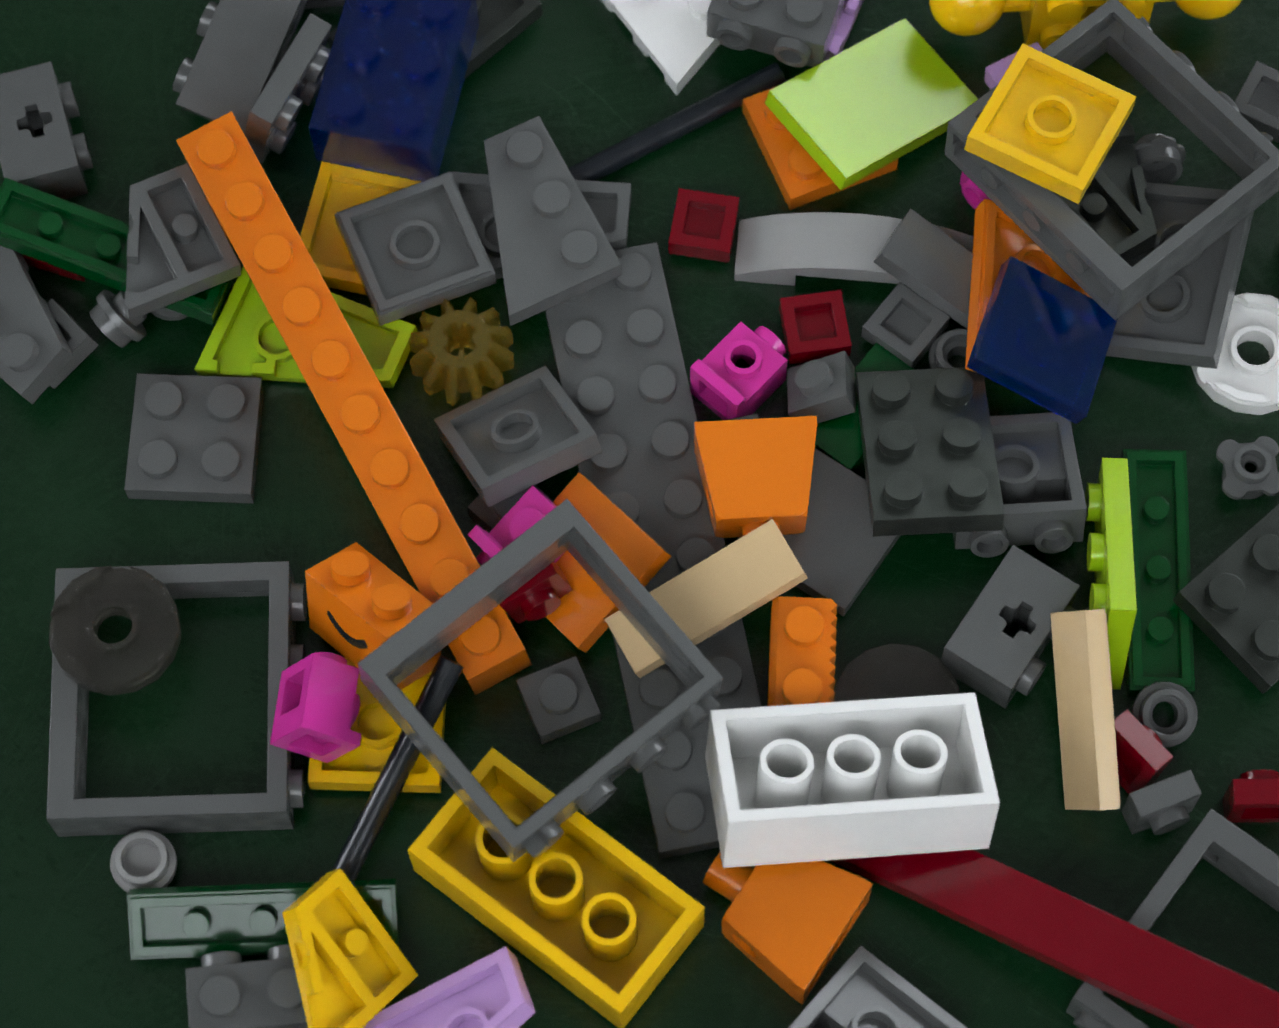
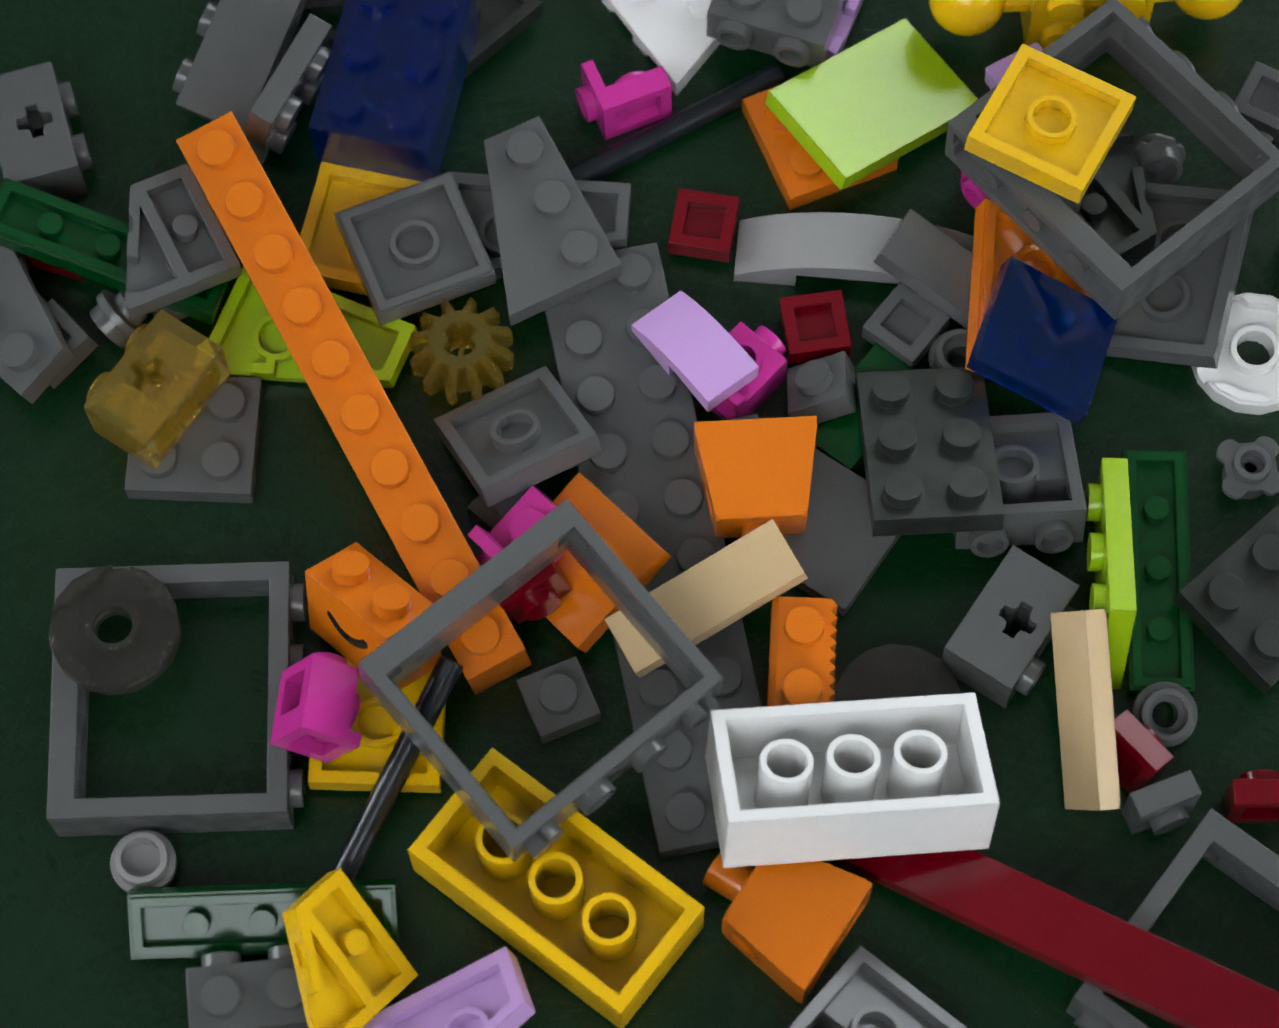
none -> clear yellow brick [83,309,230,470]
none -> dark pink bracket [575,60,672,141]
none -> lavender slope [631,291,759,412]

